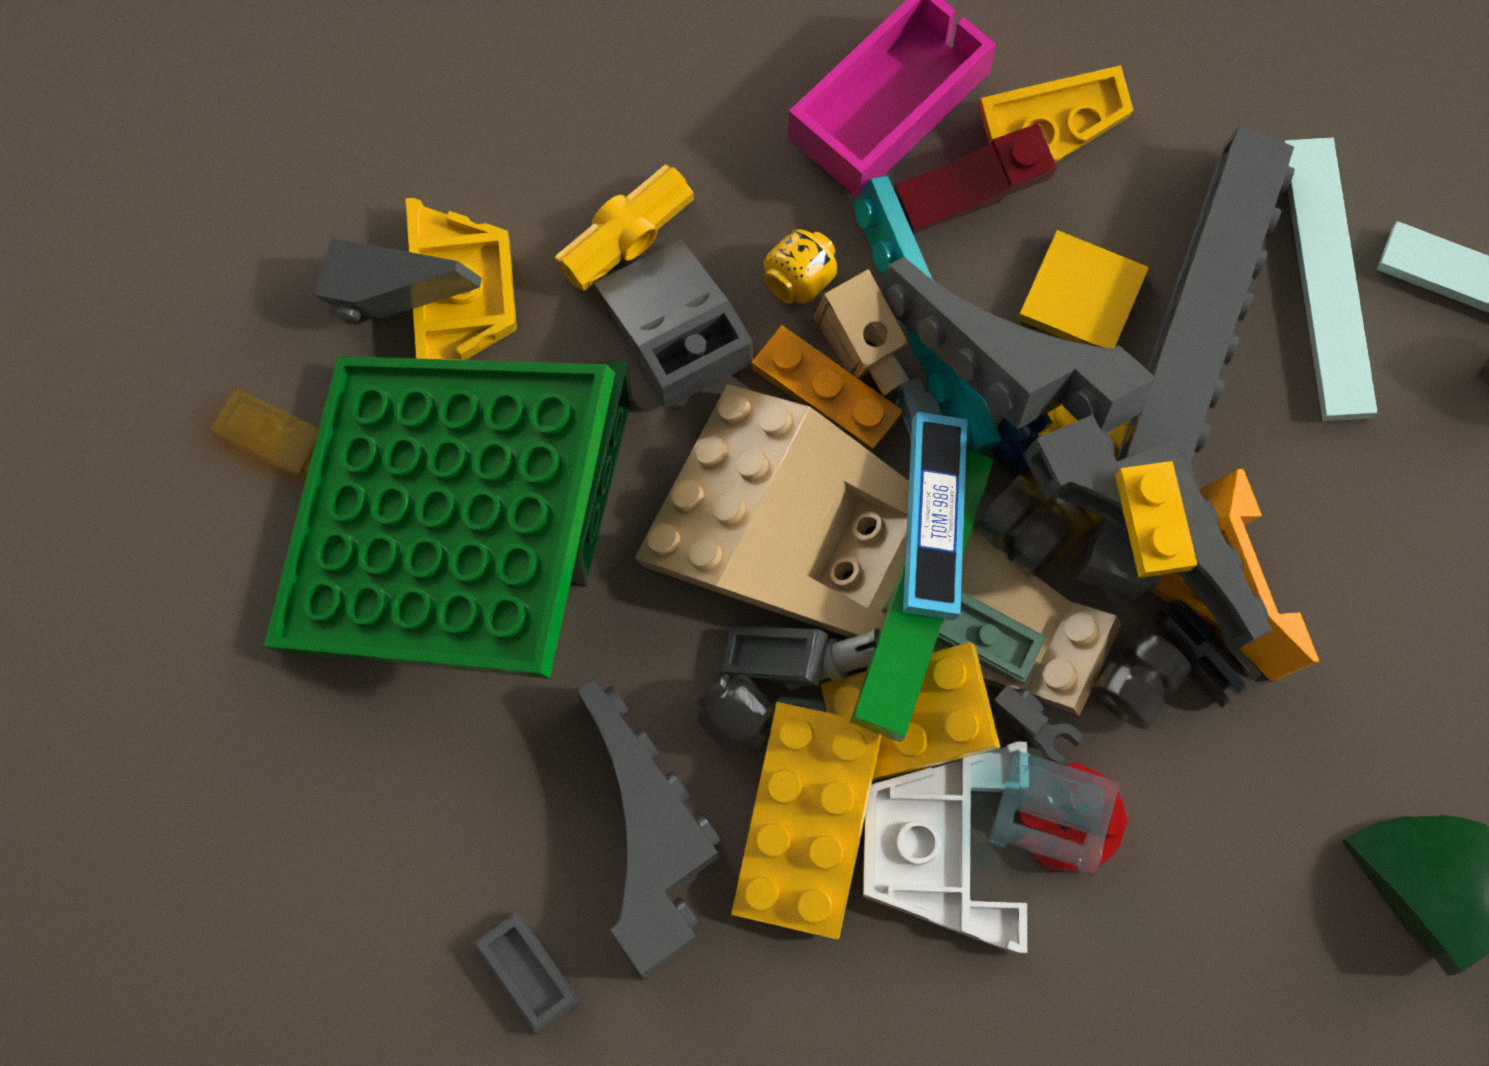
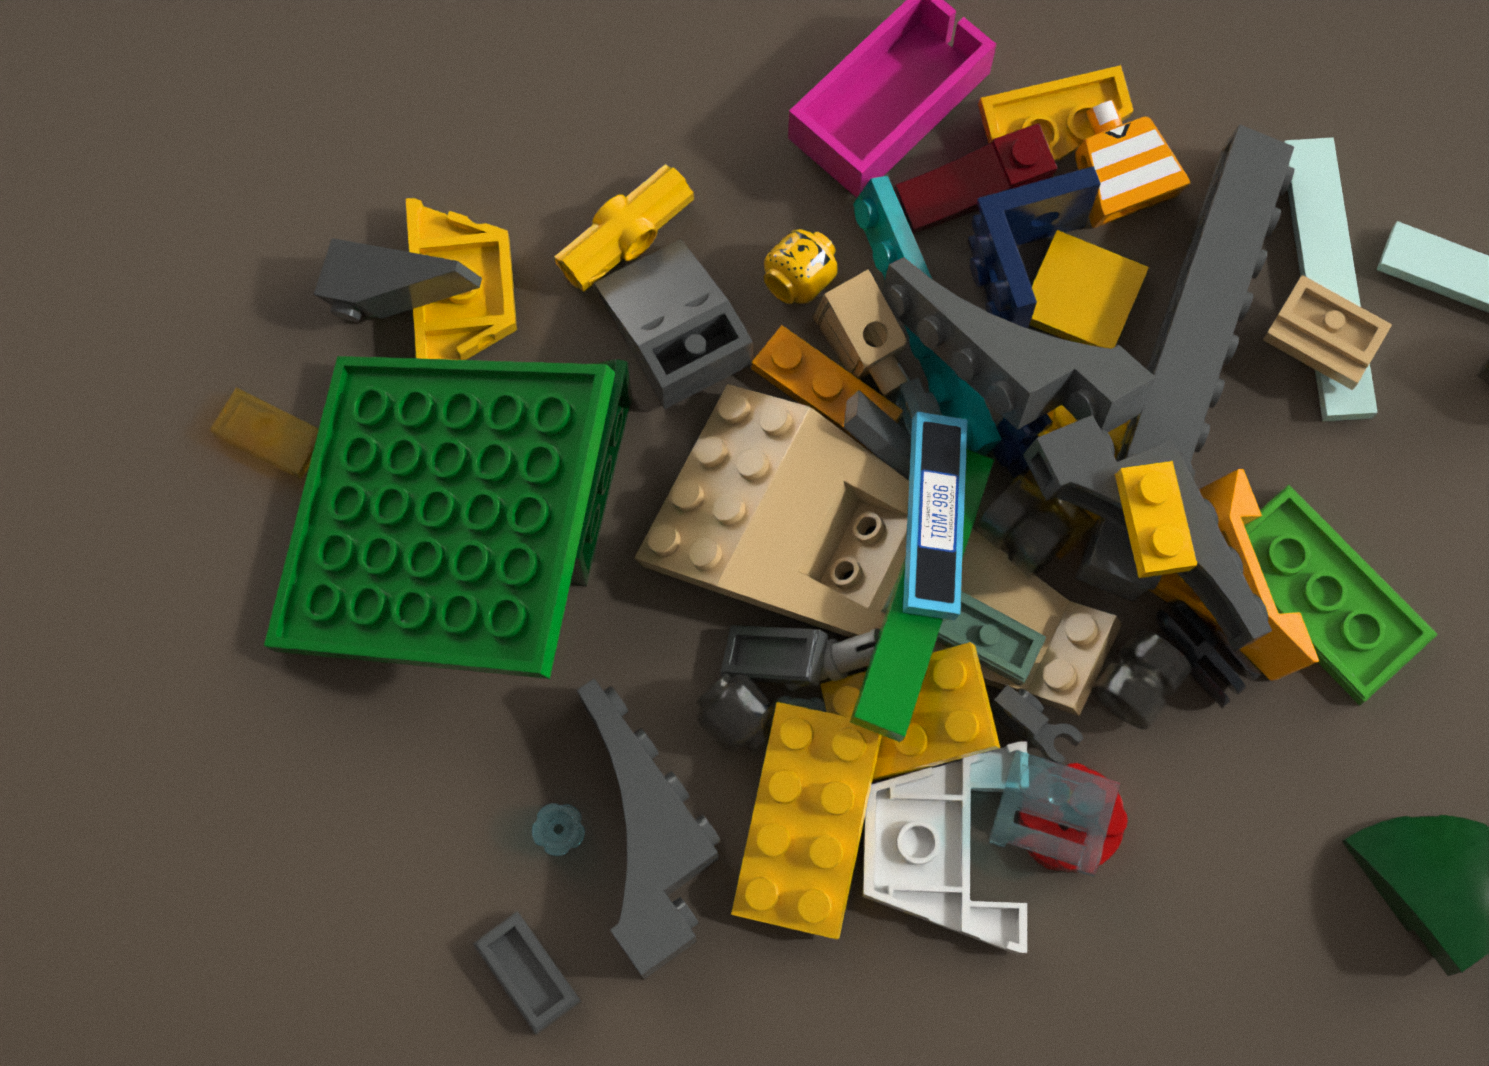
none -> clear light blue plate [532,803,585,856]
none -> dark grey tile [844,390,911,480]
none -> dark blue bracket [967,166,1101,329]
none -> light orange torso [1075,101,1190,229]
none -> bright green tile [1244,485,1438,706]
none -> tan plate [1263,275,1392,390]

